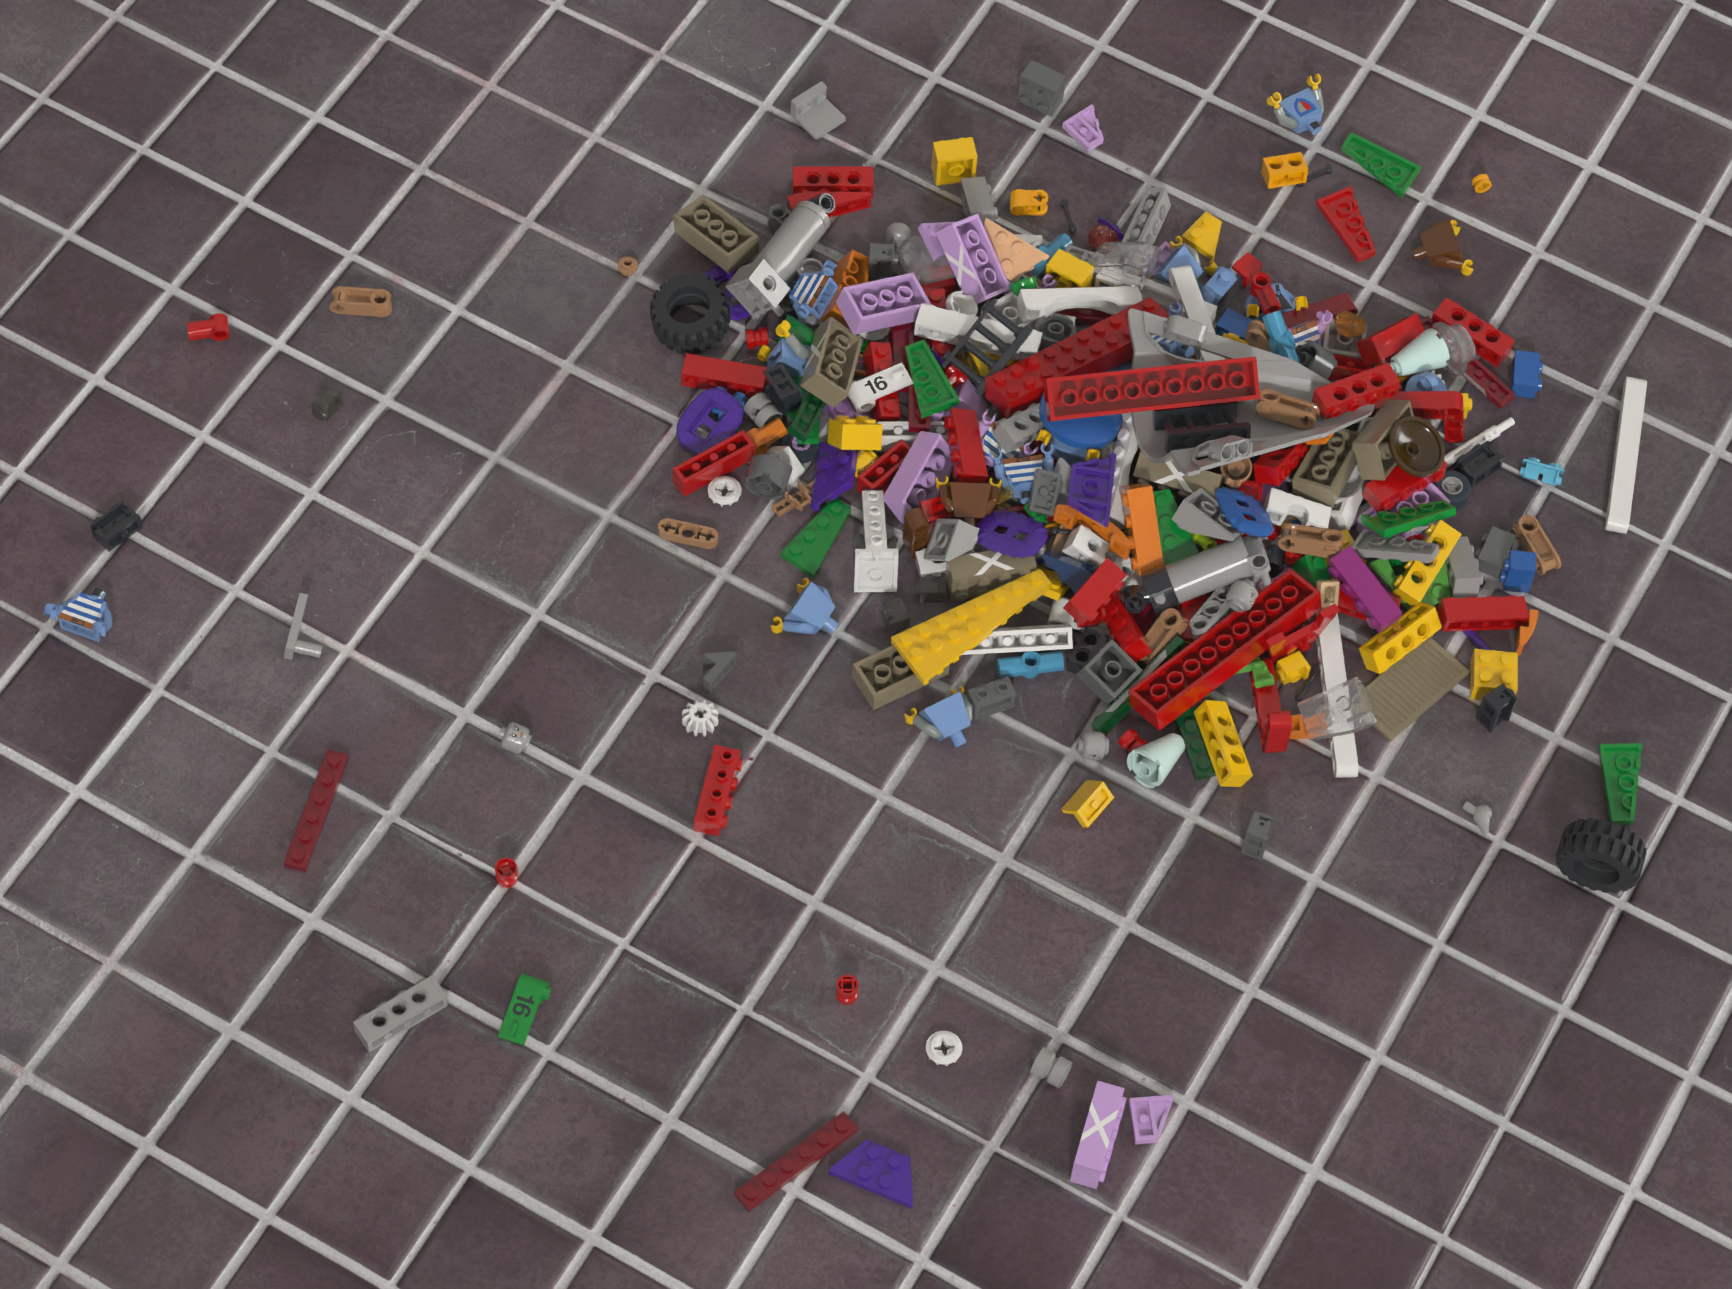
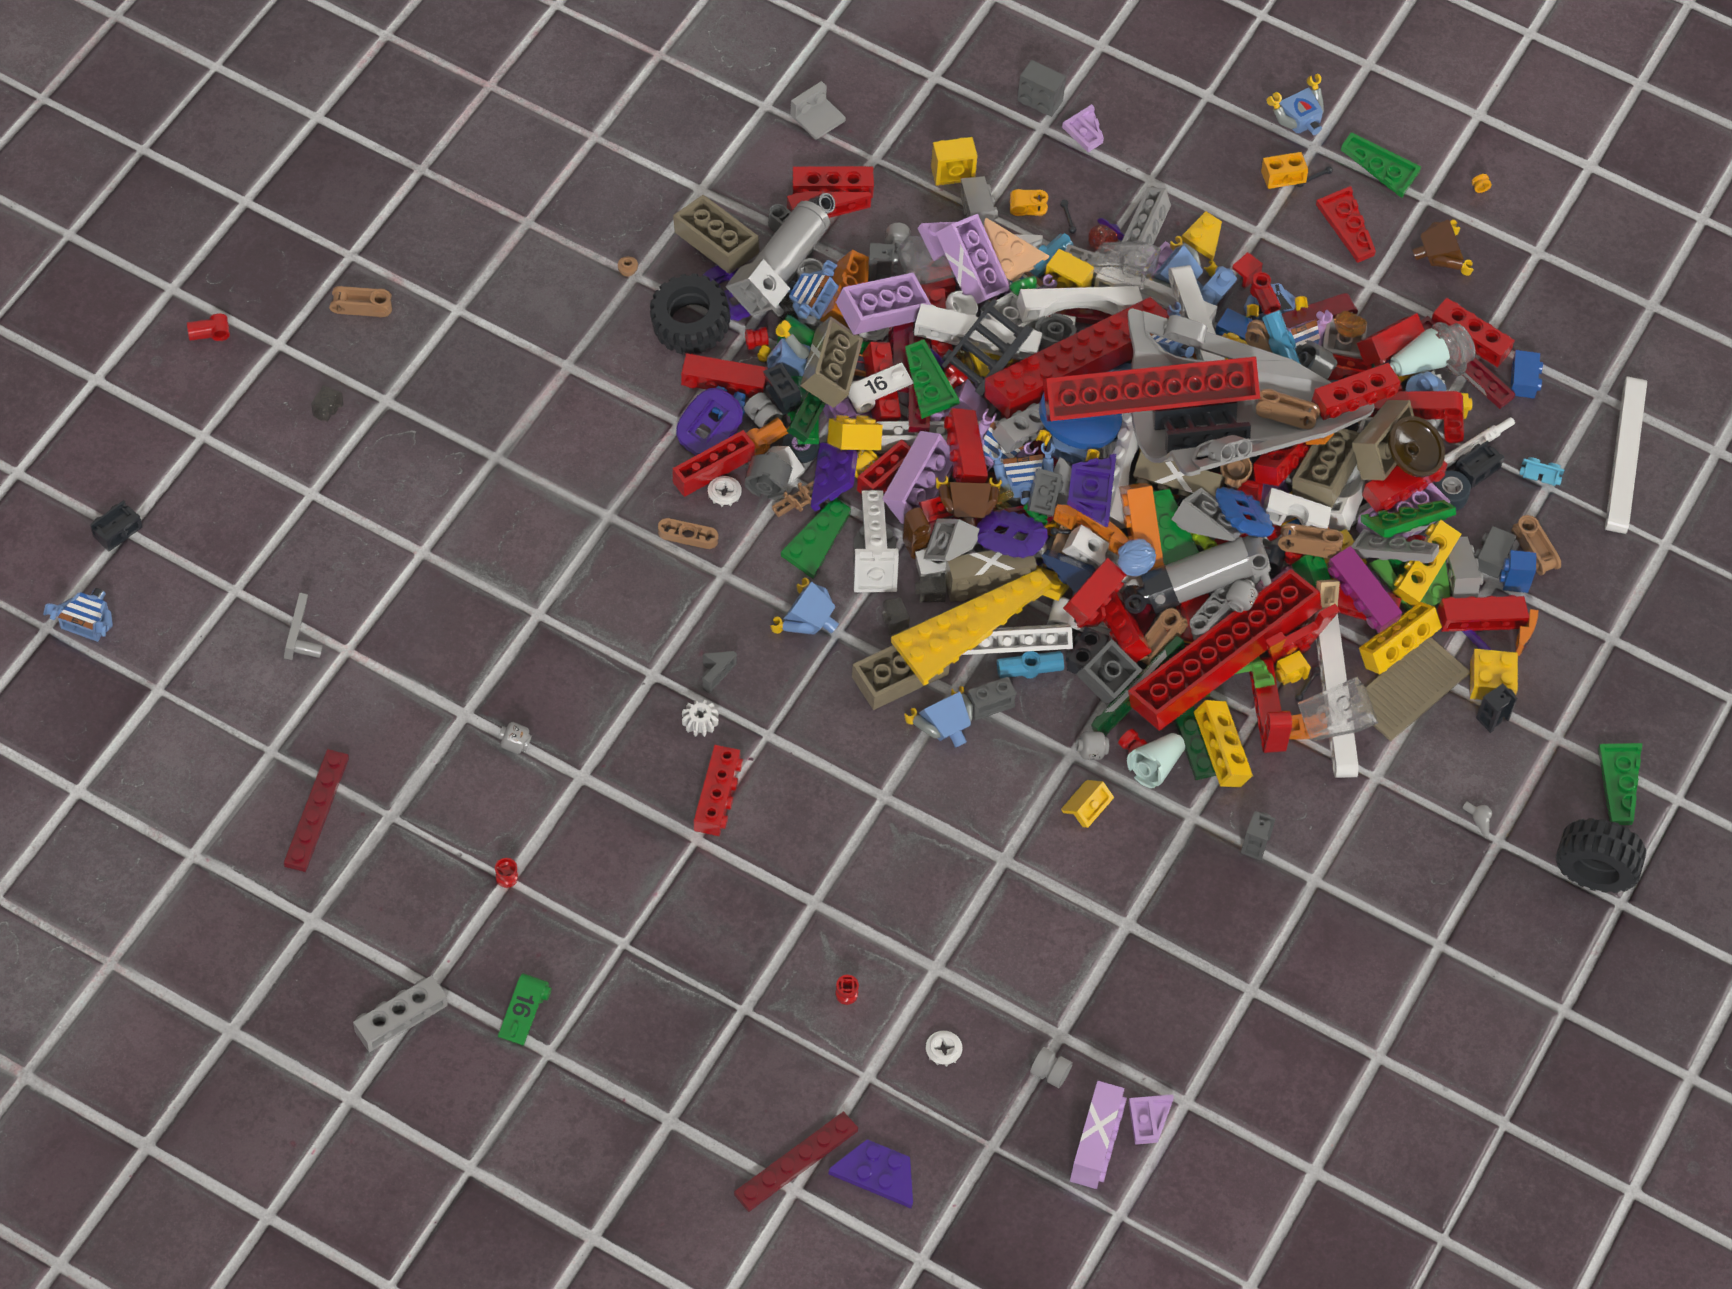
none -> medium blue hair [1118,539,1156,576]

